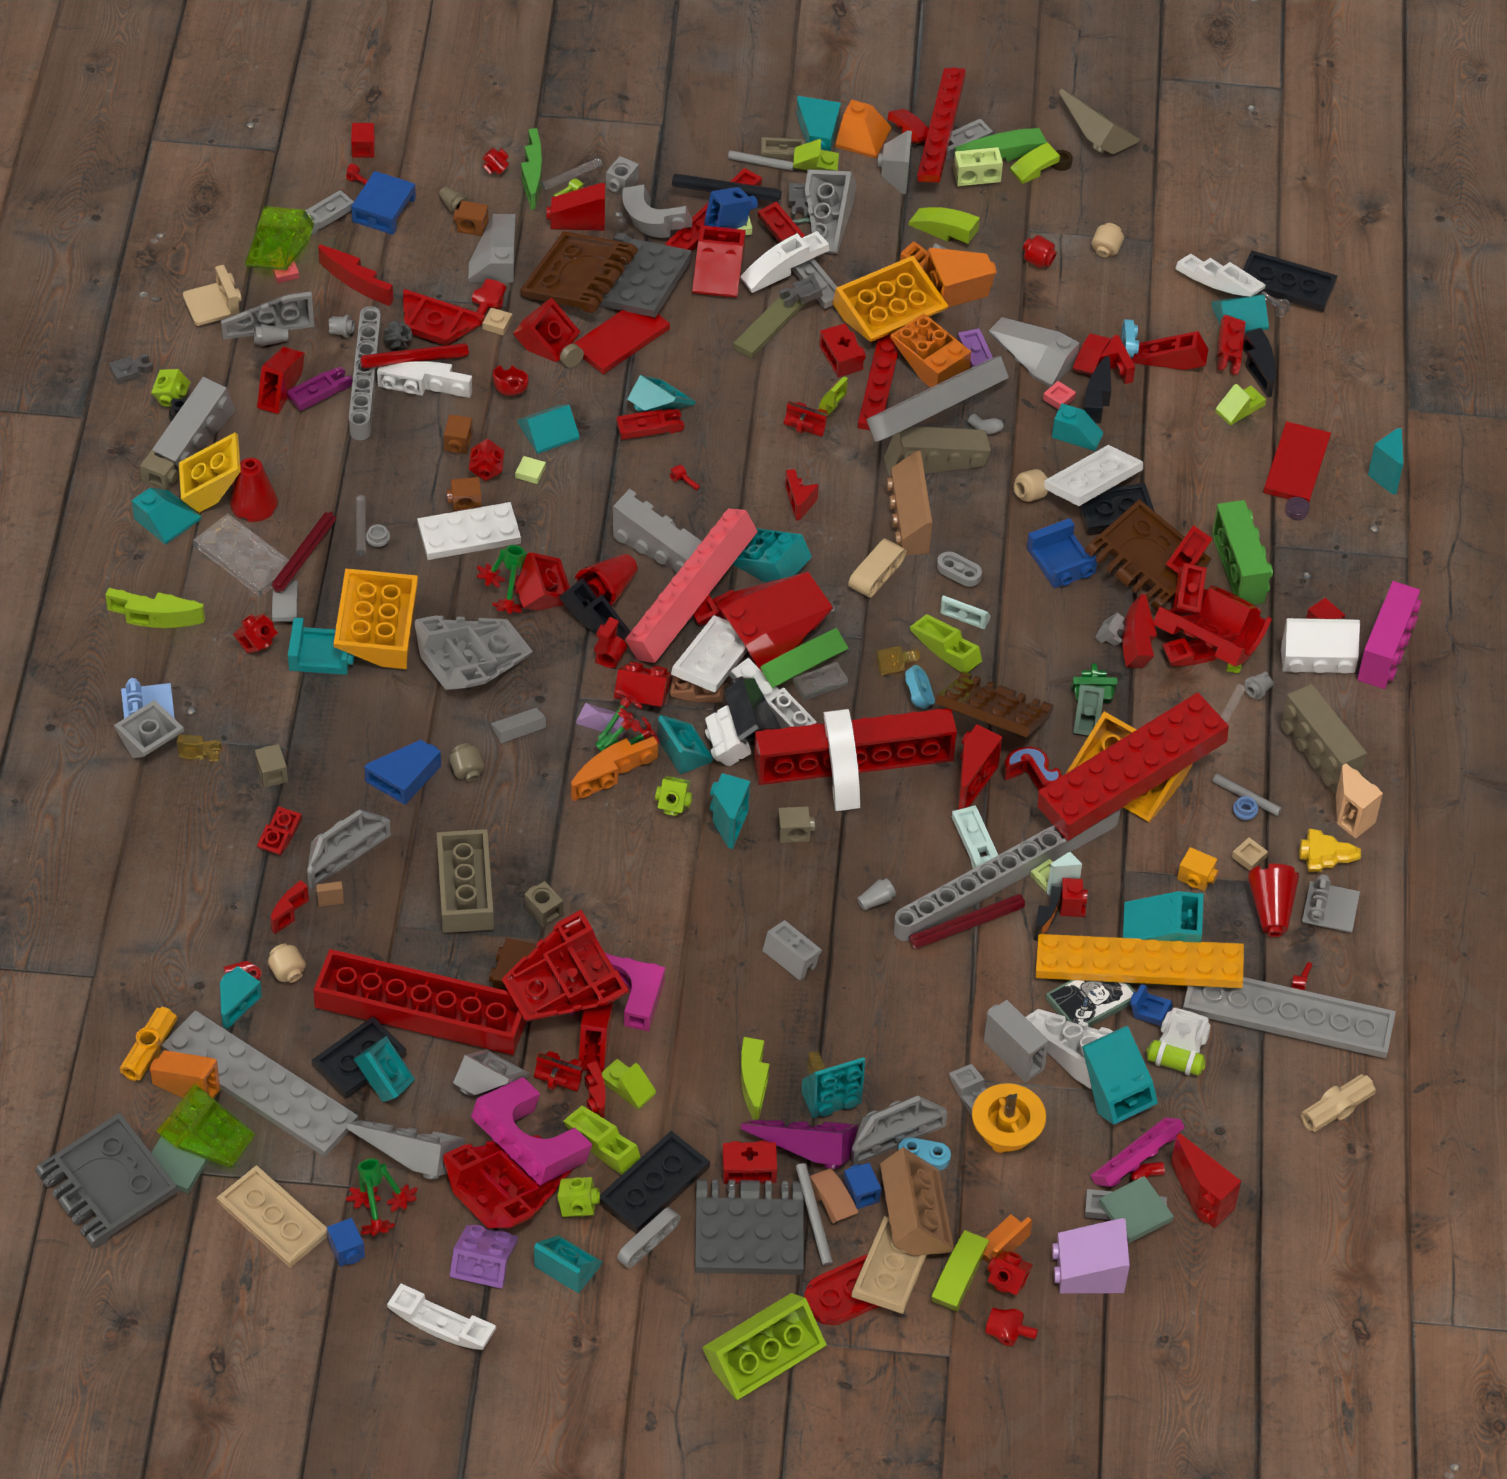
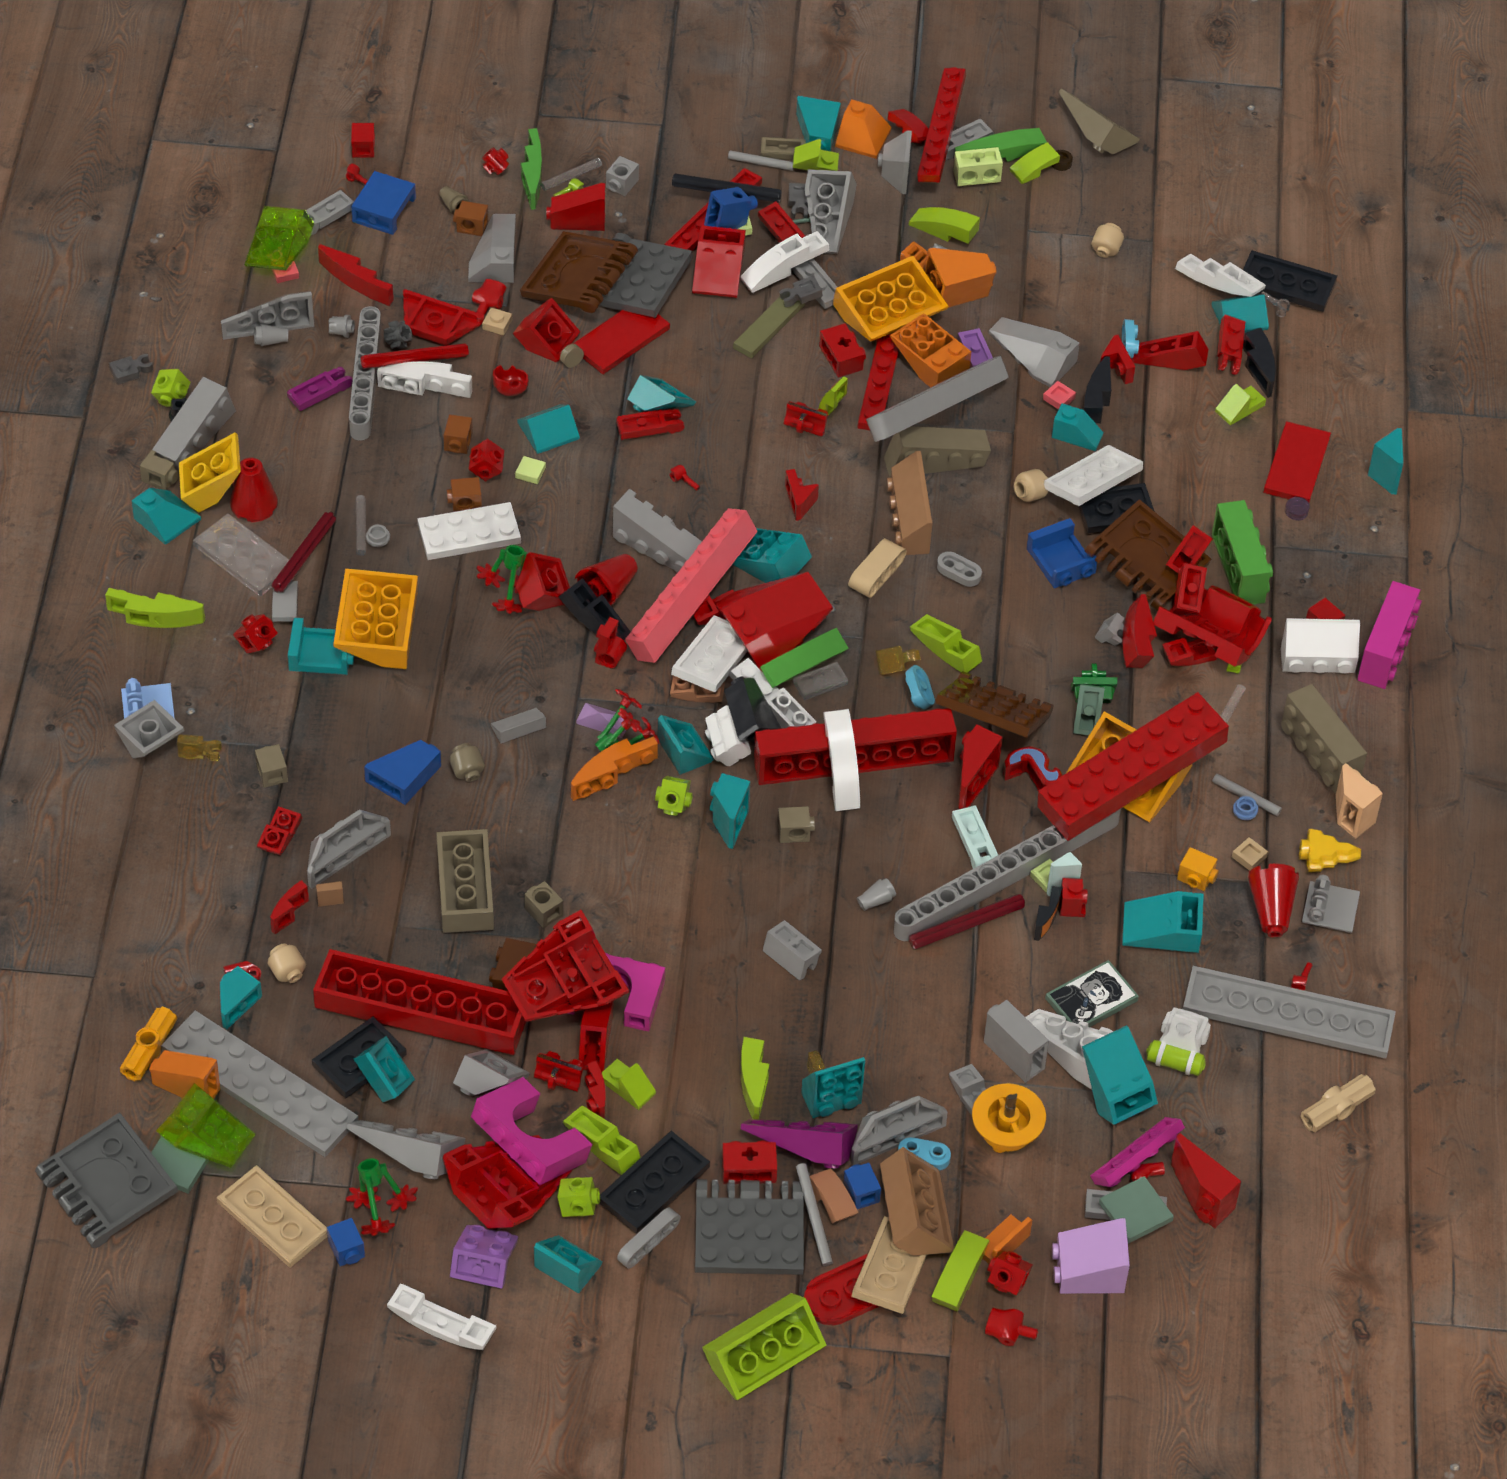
tan bracket [183,265,242,326] -> none
red slope [257,346,305,414] -> none
light grey wedge [414,615,533,690] -> none
red slope [614,661,673,707] -> none
light grey arch [623,185,692,238] -> none
light aqua slope [940,596,991,629] -> none
light grey arm [968,414,1004,435] -> none
red head [1022,235,1057,269] -> none
light orange plate [1036,934,1244,988] -> none
red slope [1073,333,1111,376] -> none
blue bracket [1130,984,1173,1026] -> none
light grey hose [1244,672,1274,700] -> none

